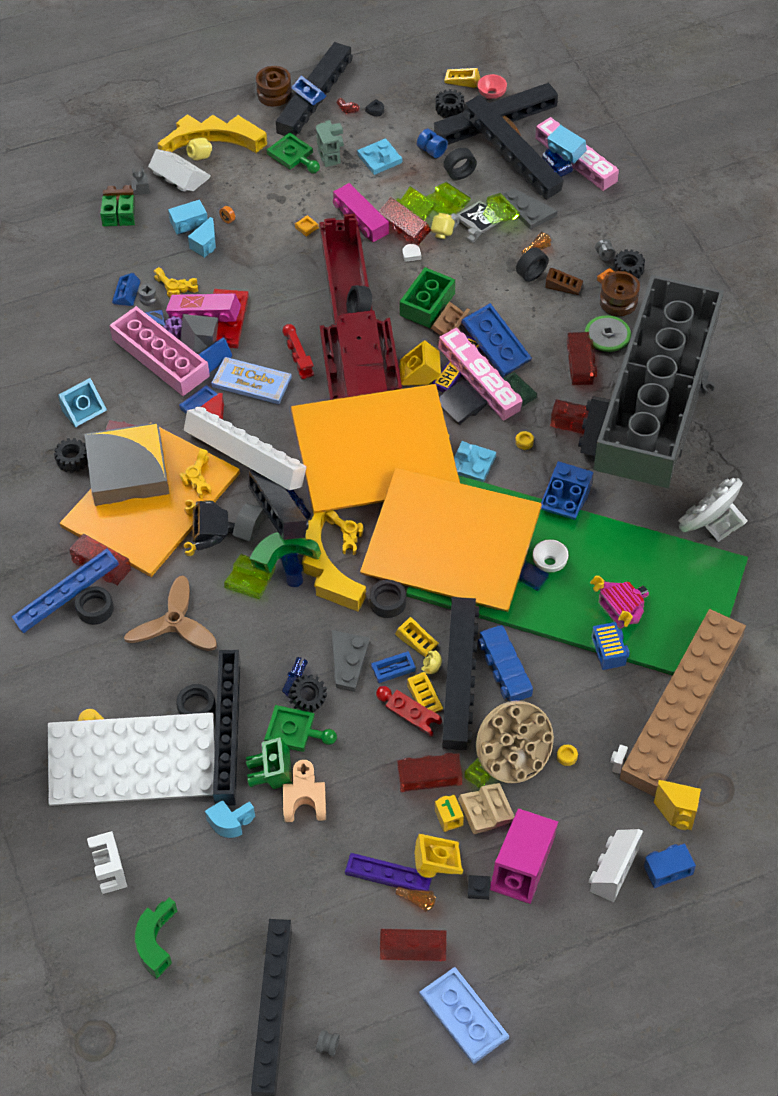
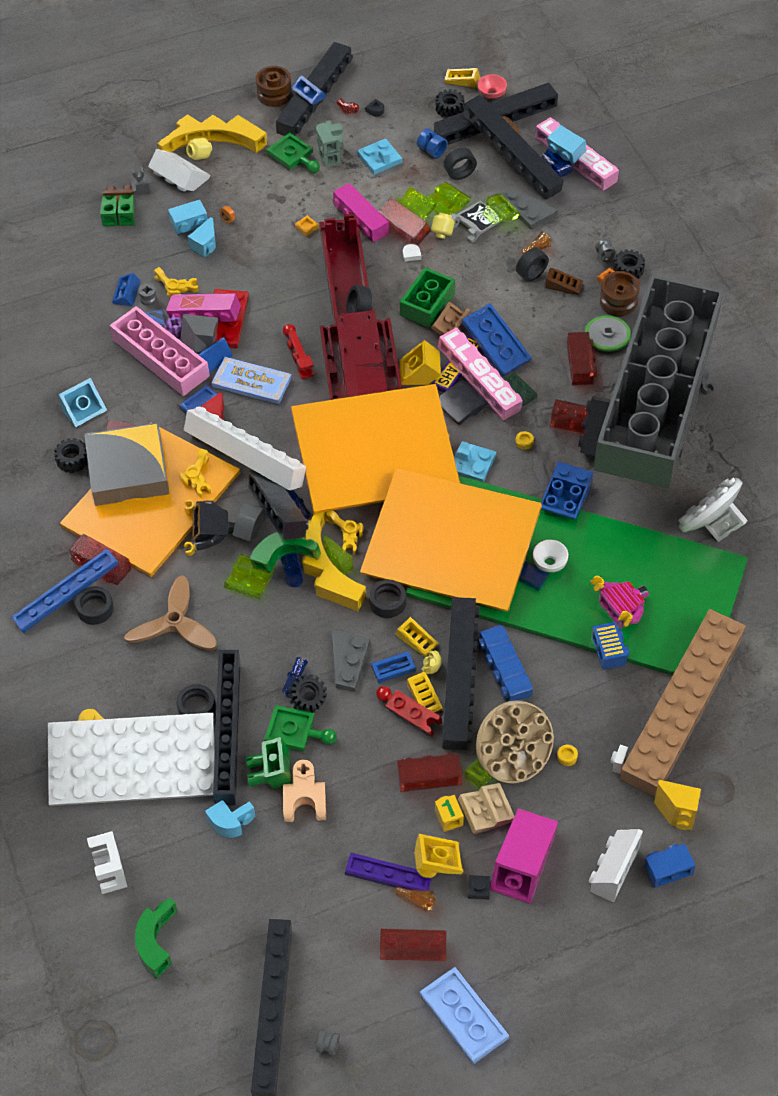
none -> clear neon green slope [323,536,353,575]

